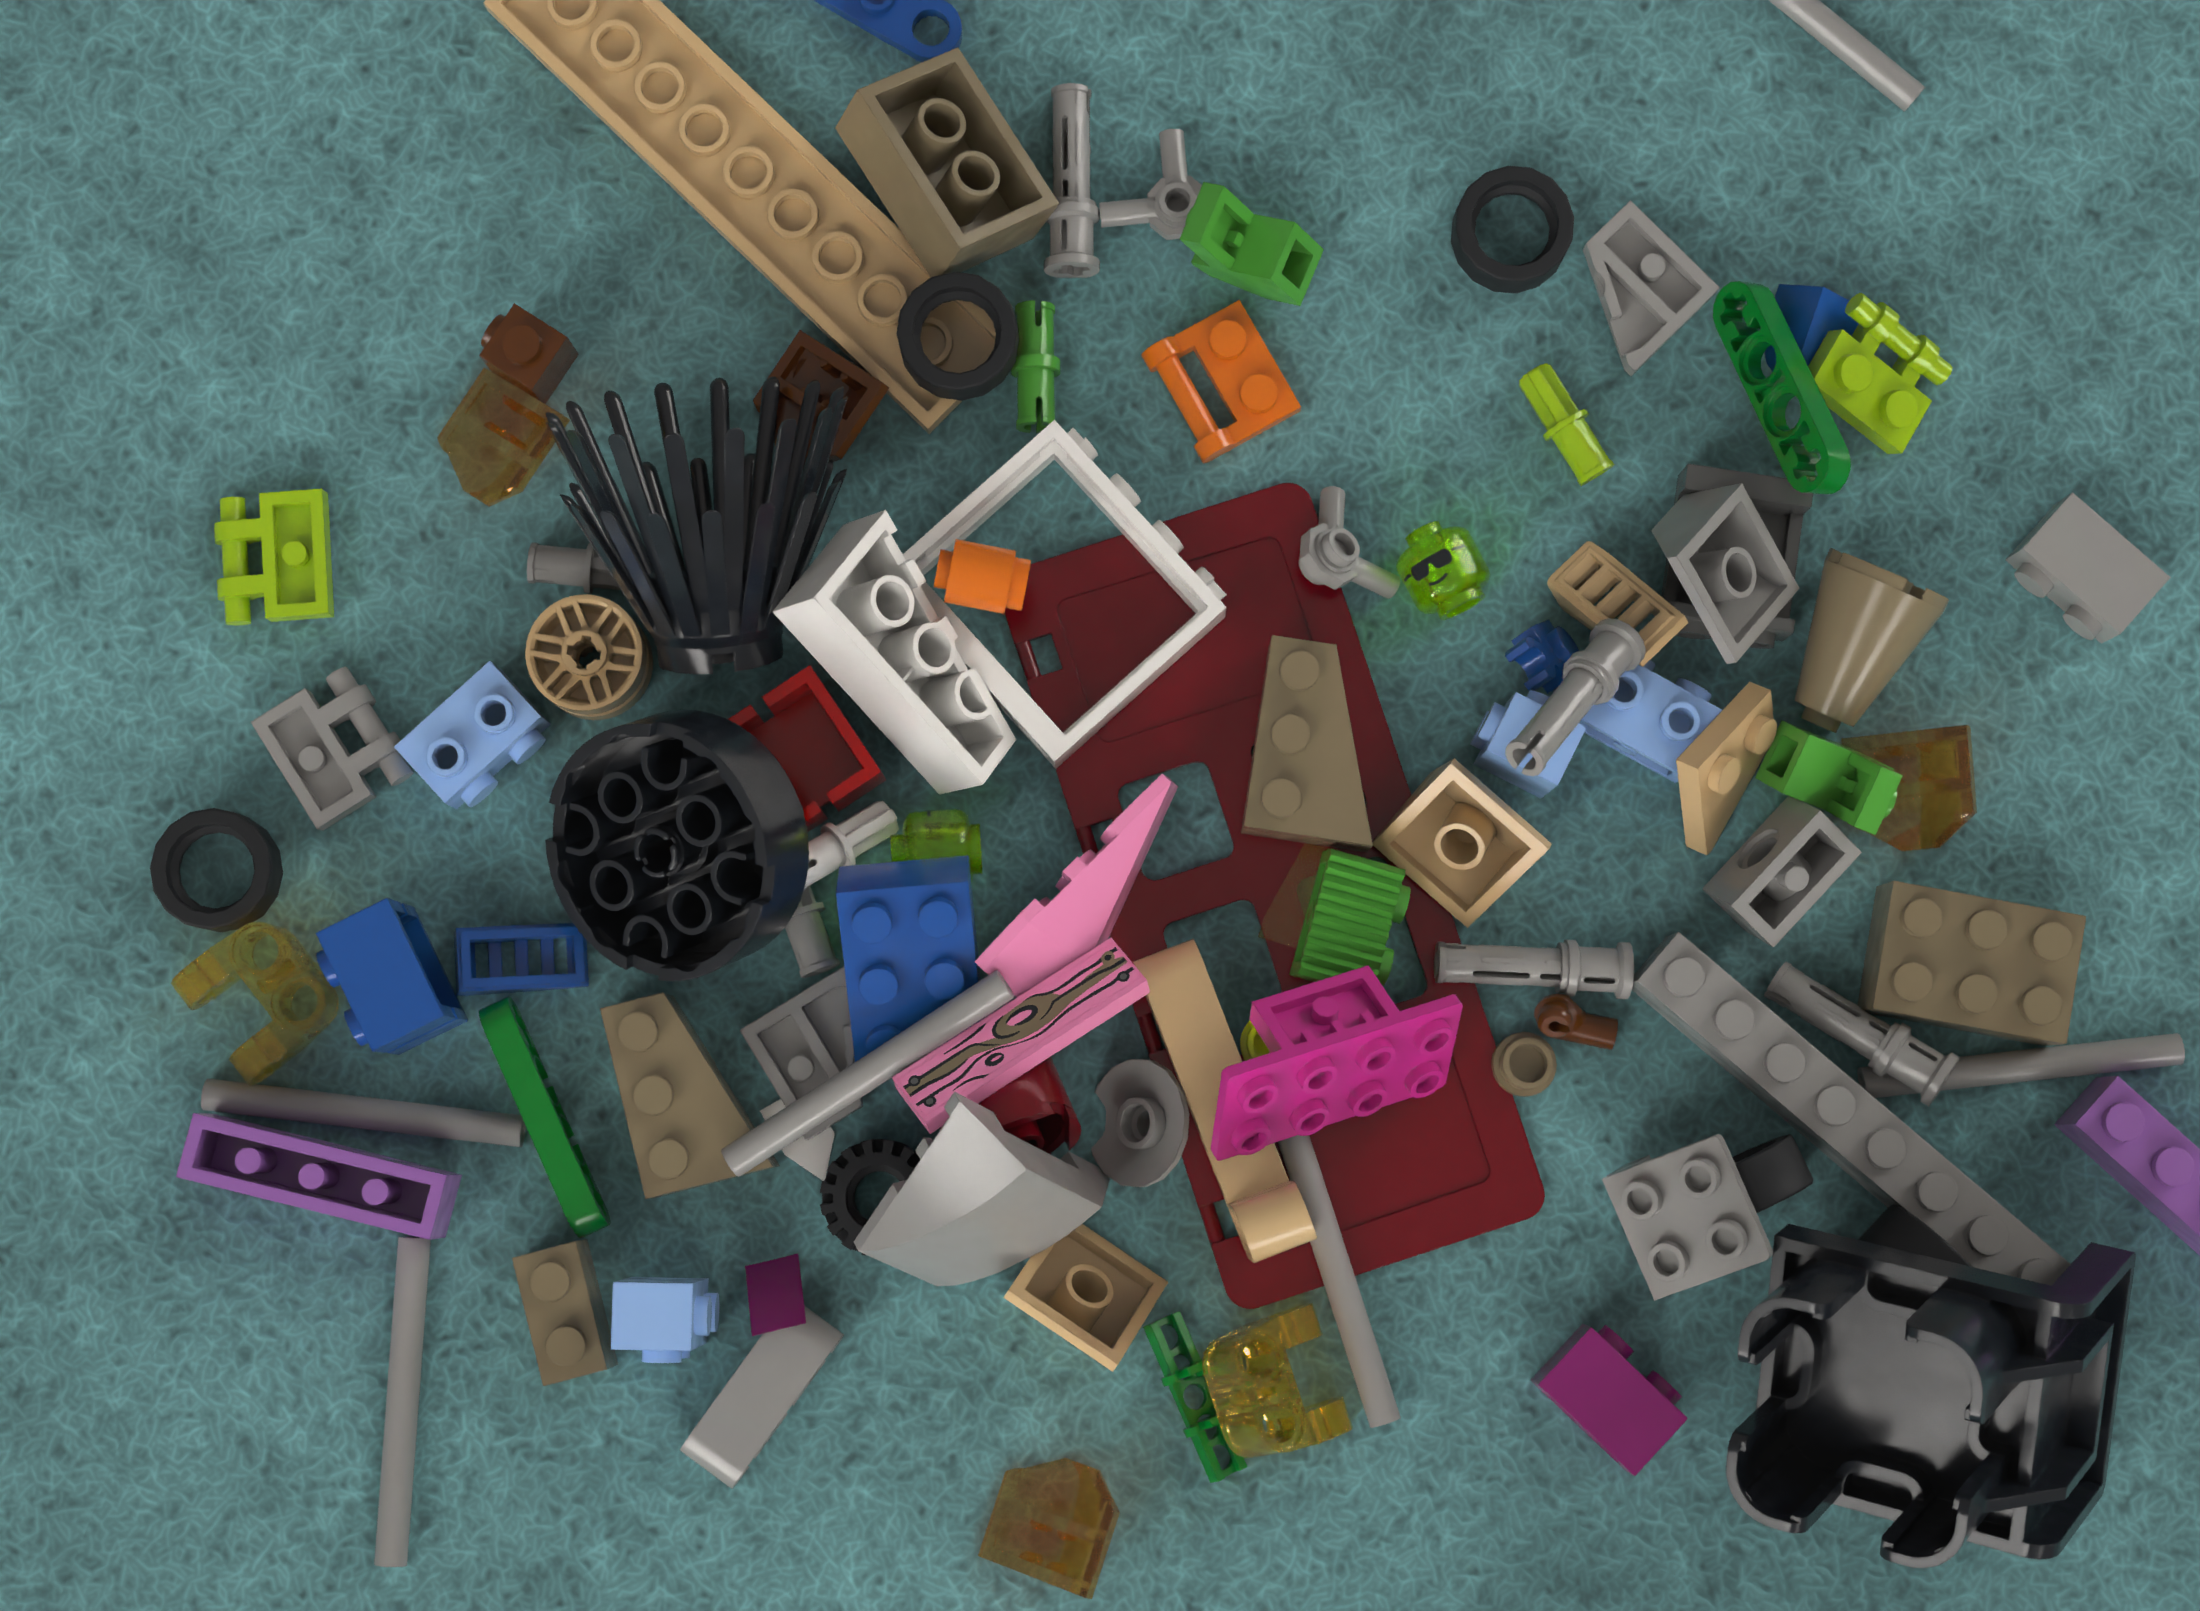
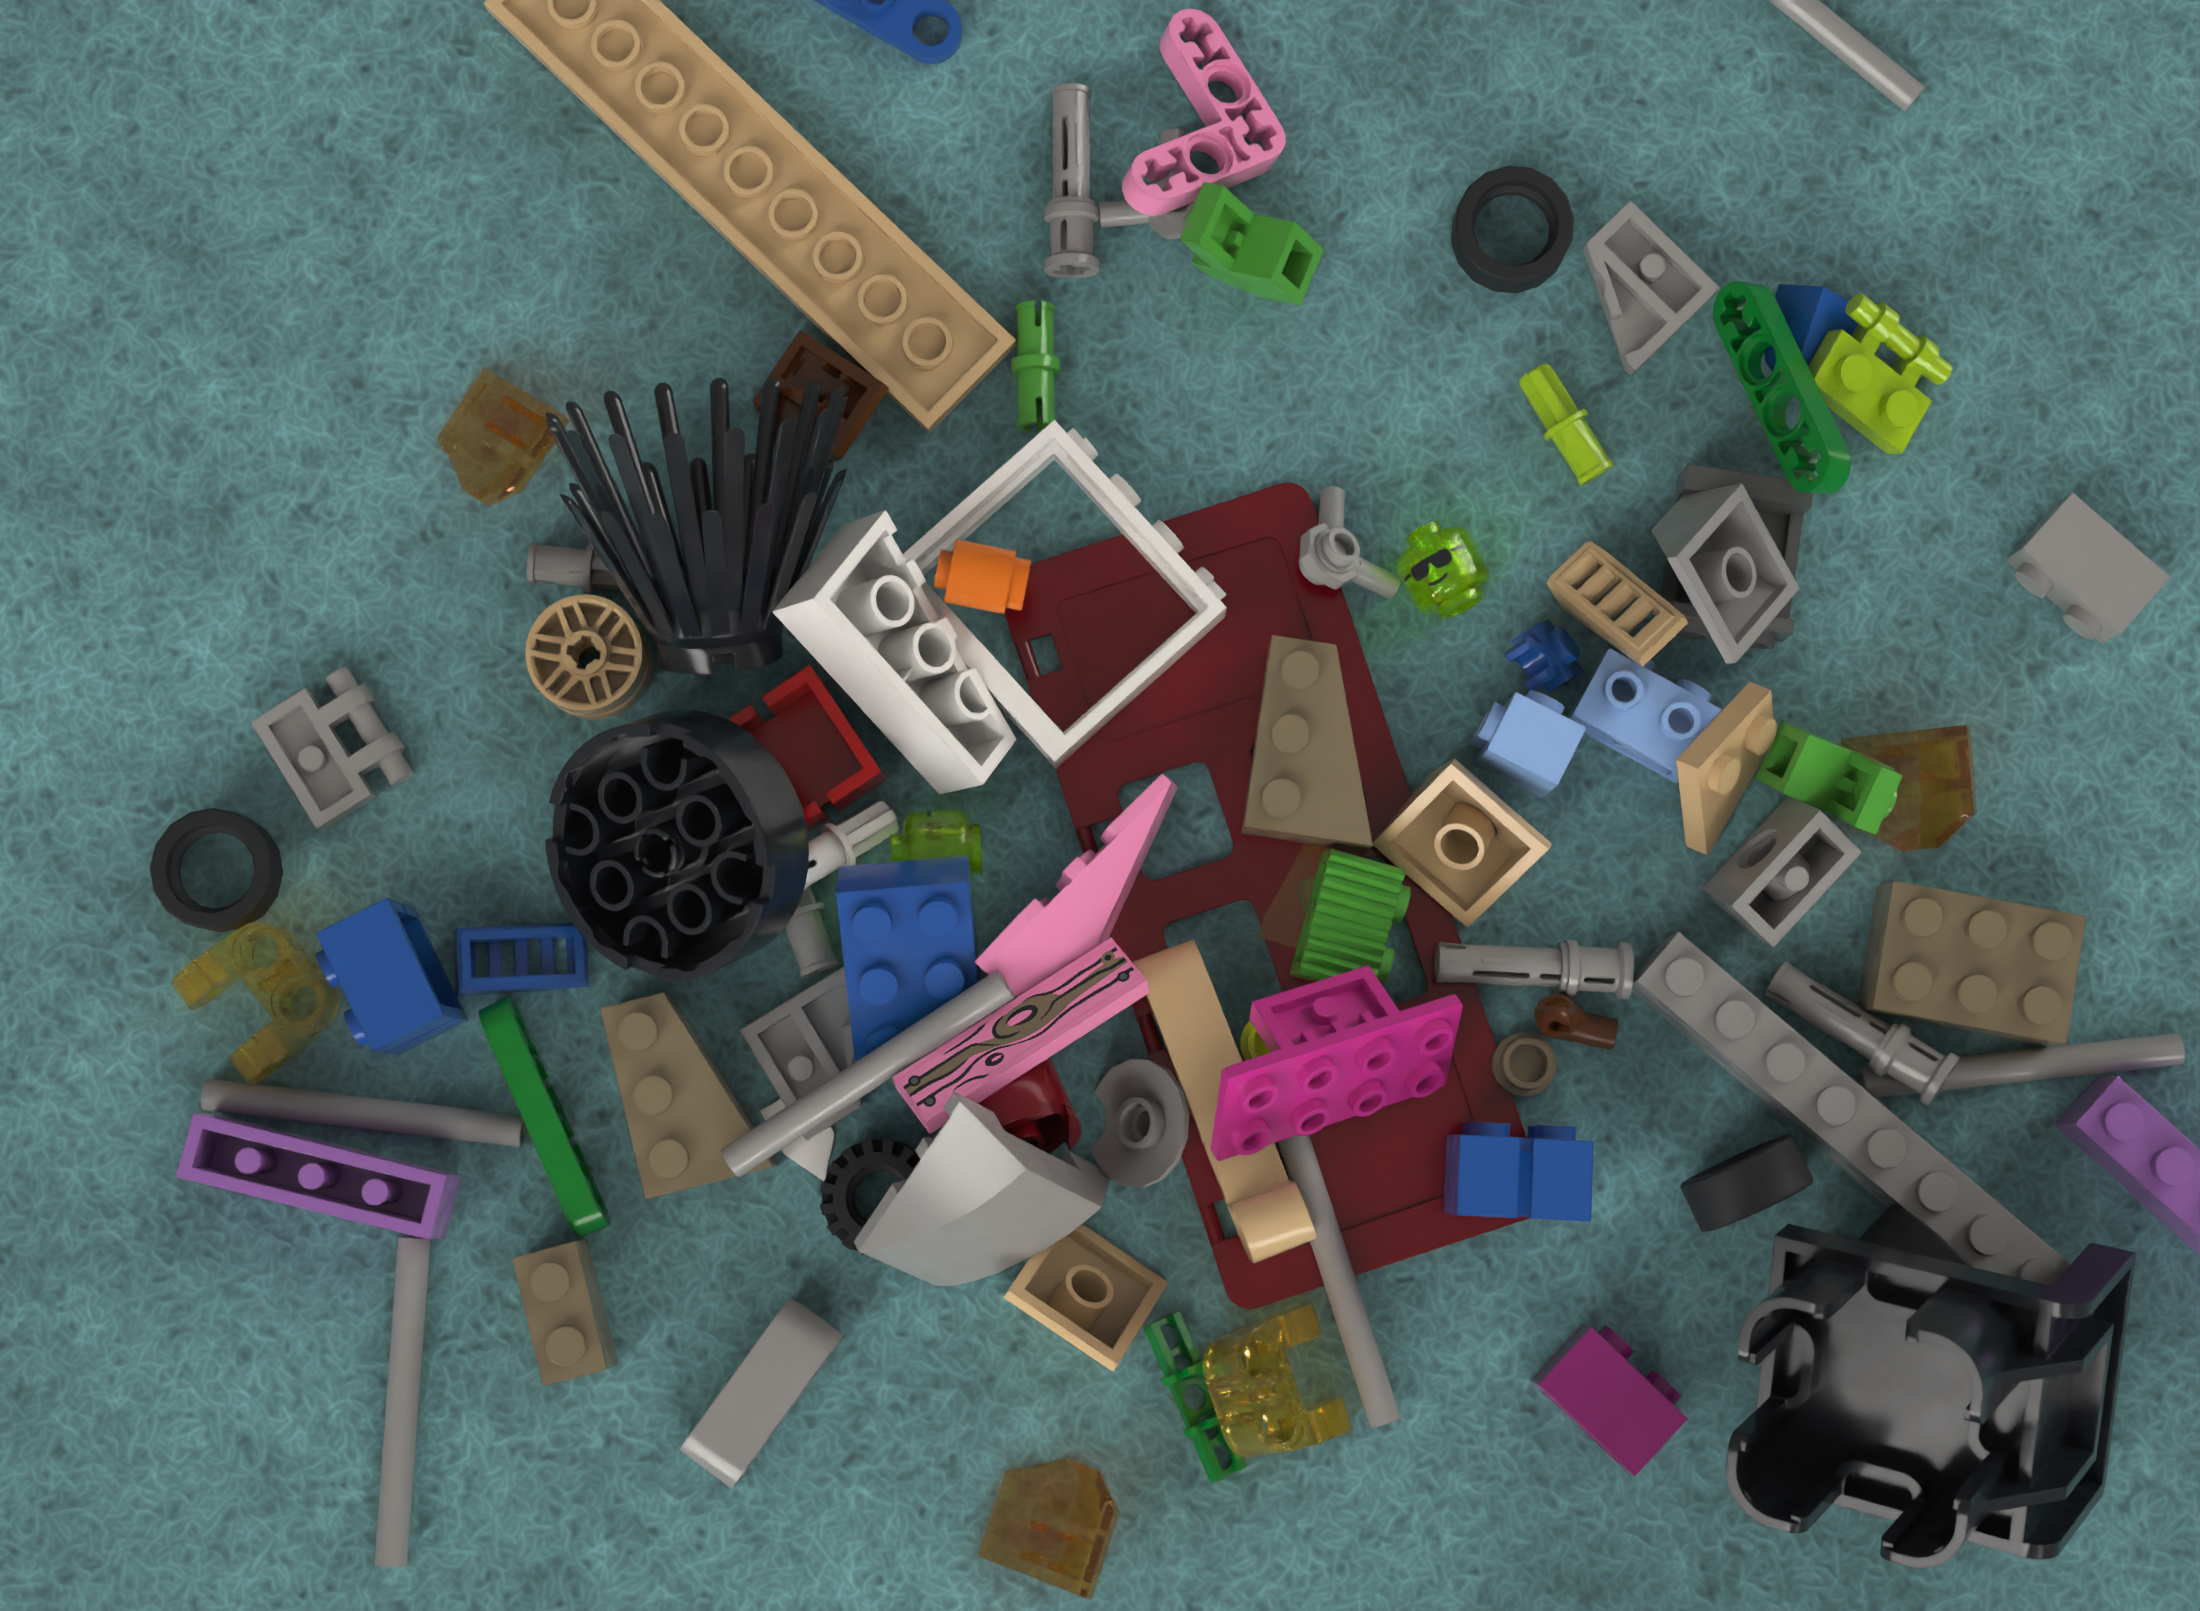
lime plate [214,488,334,626] -> none
light blue brick [394,661,551,809] -> none
reddish brown brick [479,303,579,406] -> none
light blue brick [611,1277,720,1363] -> none
magenta sticker [745,1254,806,1336] -> none
dark tan brick [835,47,1059,277] -> none
black tyre [896,272,1019,401] -> none
orange plate [1141,300,1301,463] -> none
light grey pin [1505,618,1646,776] -> none
light grey bracket [1602,1134,1773,1301] -> none
dark tan cone [1794,548,1949,733] -> none
none -> bright pink beam [1122,9,1286,216]
none -> blue piece [1443,1122,1594,1222]

